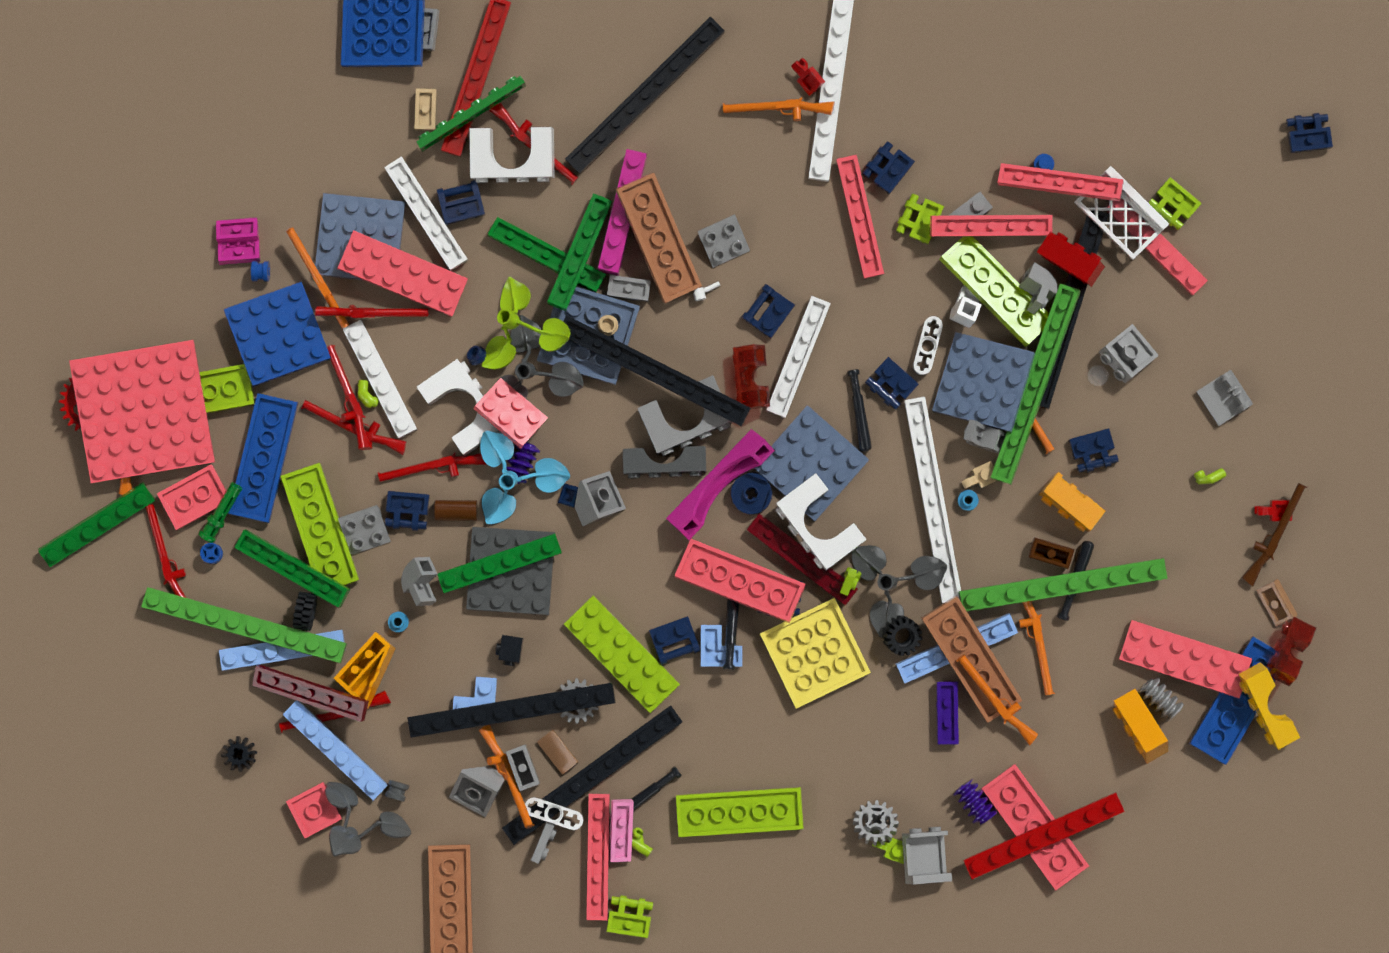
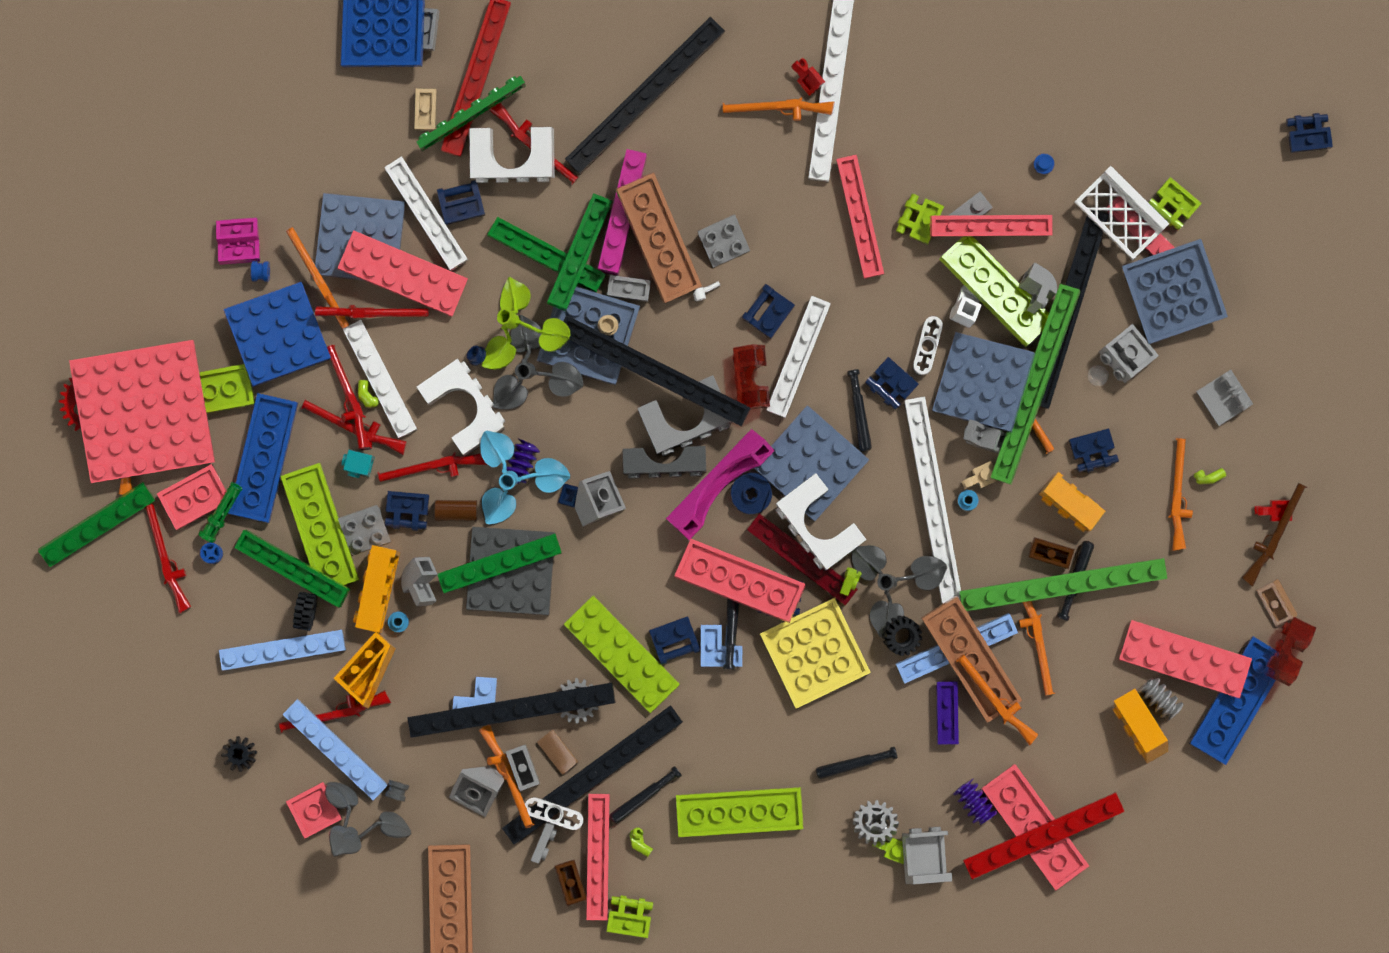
bright green plate [141,587,347,664] -> none
plate [252,665,369,722] -> none
coral plate [473,378,548,449] -> none
black brick [496,635,524,666] -> none
bright pink plate [609,799,634,862] -> none
dark blue plate [862,141,915,195] -> none
coral plate [997,163,1124,201] -> none
red brick [1037,232,1105,287] -> none
yellow arch [1238,663,1300,750] -> none
none -> teal brick [341,450,375,479]
none -> light orange wedge [353,545,400,633]
none -> reddish brown brick [555,859,587,906]
none -> black piece [815,747,898,779]
none -> sand blue plate [1122,239,1228,344]
none -> orange piece [1168,438,1193,551]

